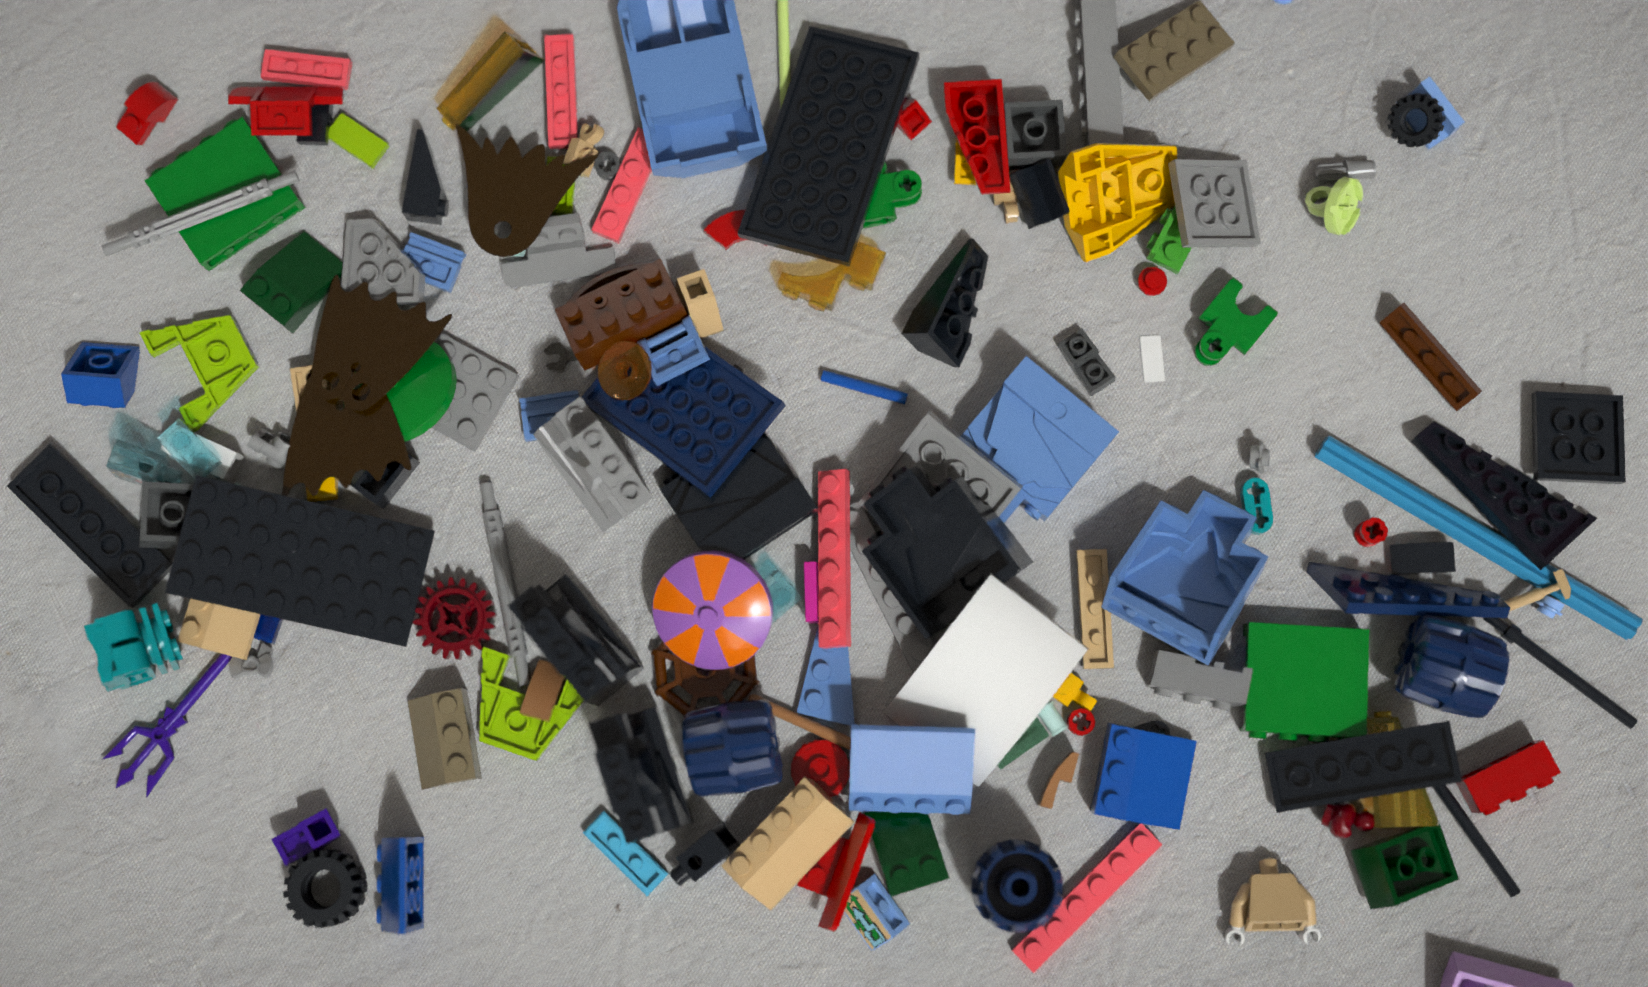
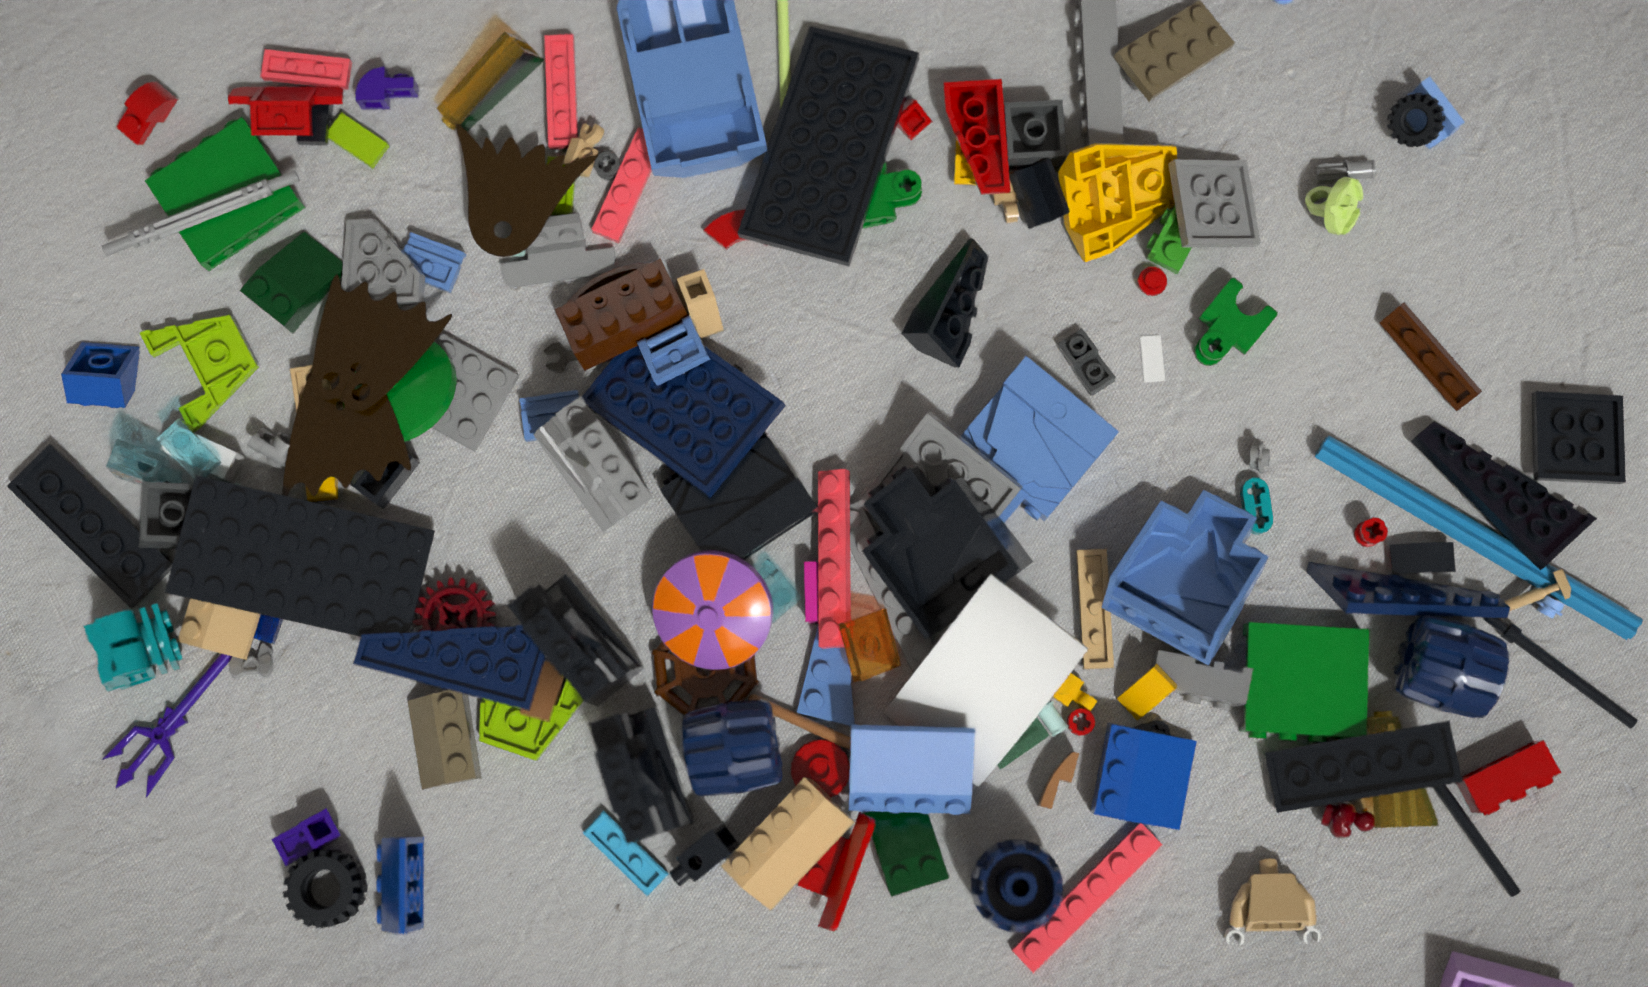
black slope [402,129,449,225] -> none
light grey axle [480,482,530,687] -> none
clear orange dish [598,341,652,400] -> none
clear yellow arch [778,242,886,312] -> none
blue bar [821,370,908,405] -> none
panel [844,874,910,951] -> none
dark green slope [1350,823,1459,909] -> none
none -> dark blue wing [353,625,546,711]
none -> dark purple brick [355,67,419,110]
none -> clear orange tile [838,608,901,682]
none -> yellow slope [1117,664,1178,720]

